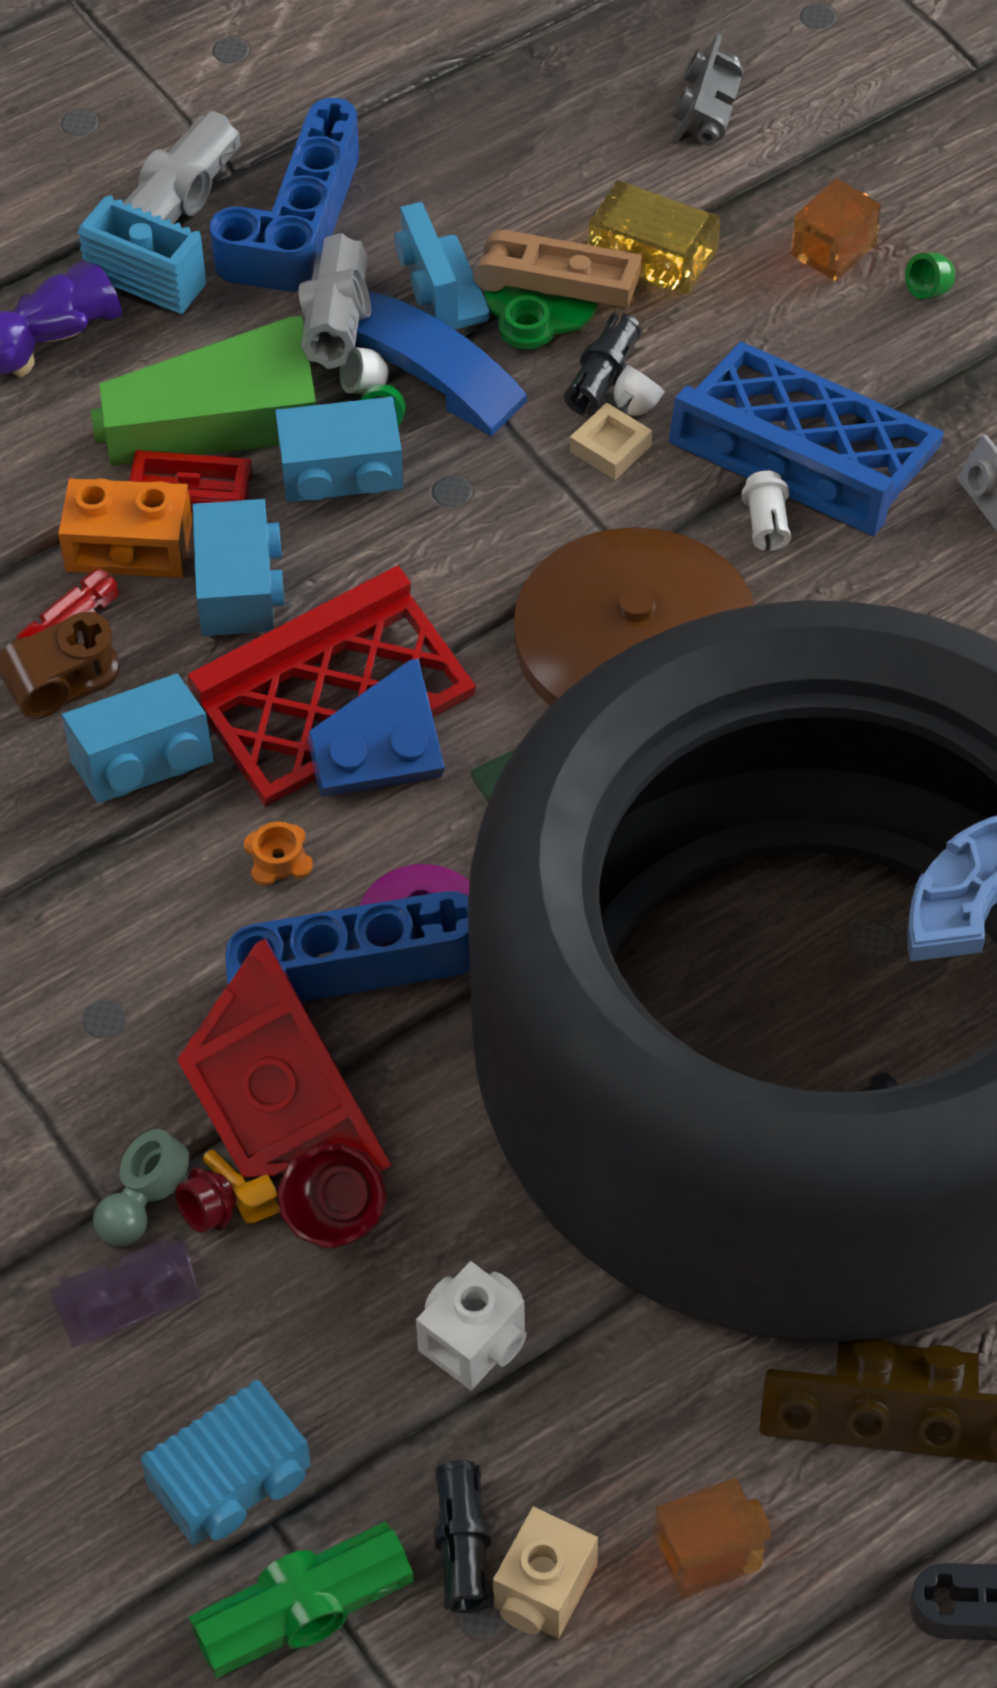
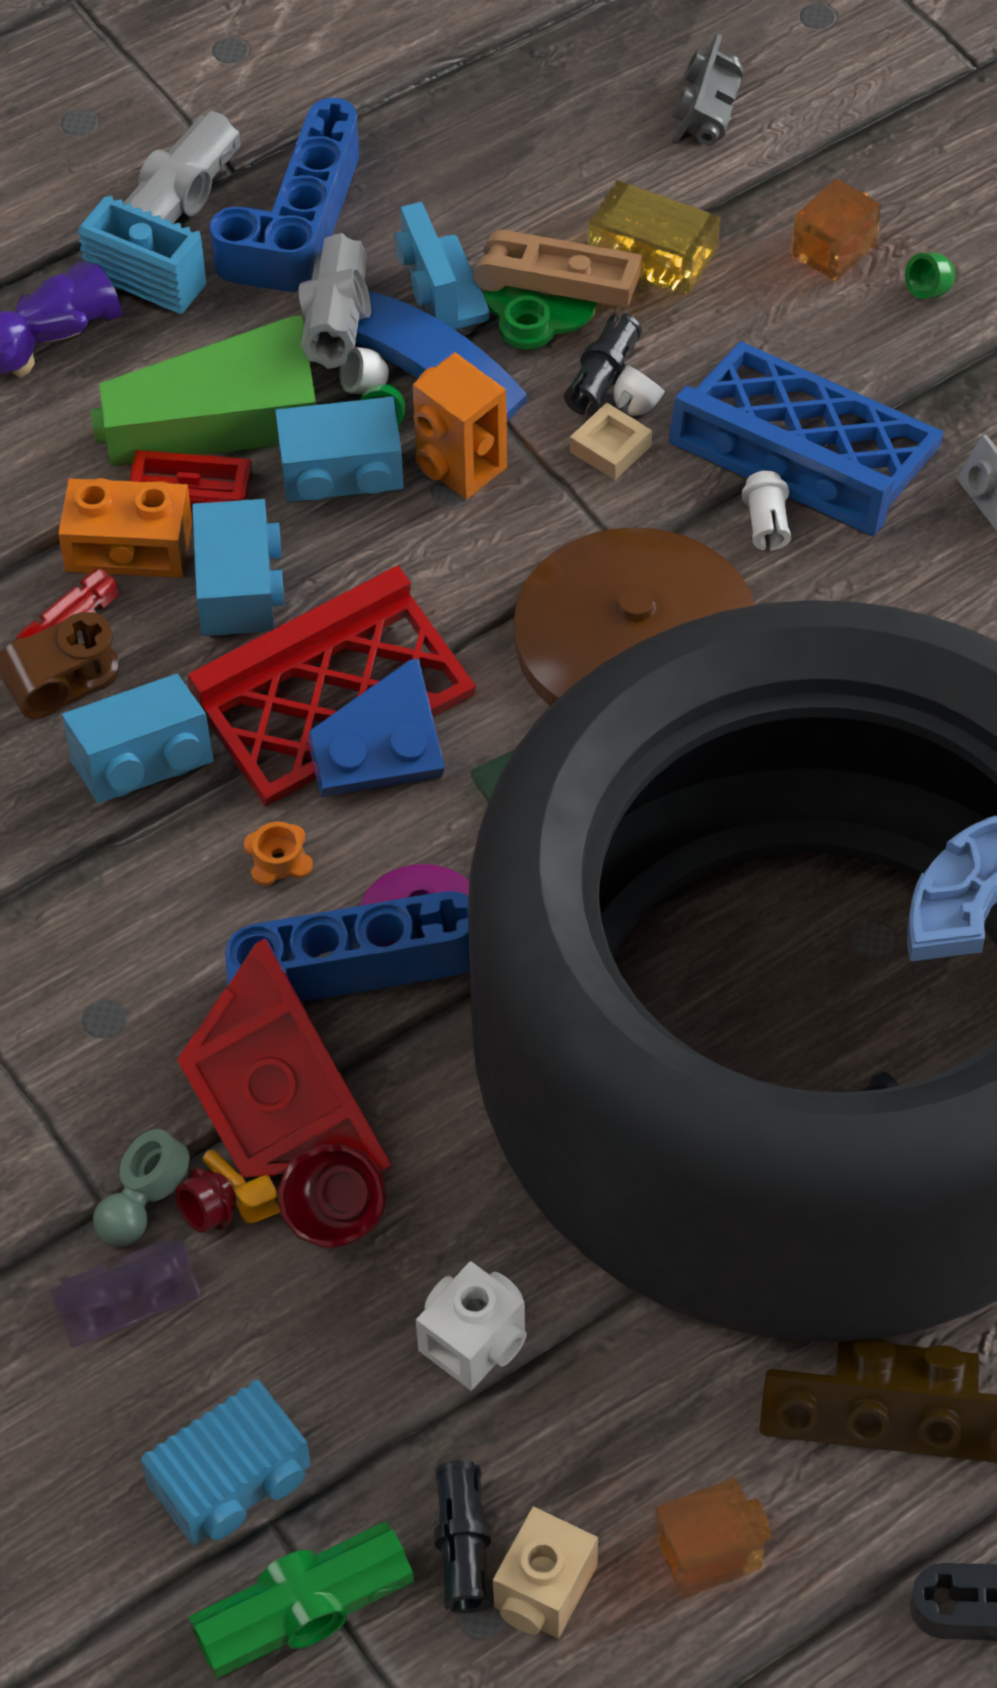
none -> orange brick [413,352,507,500]

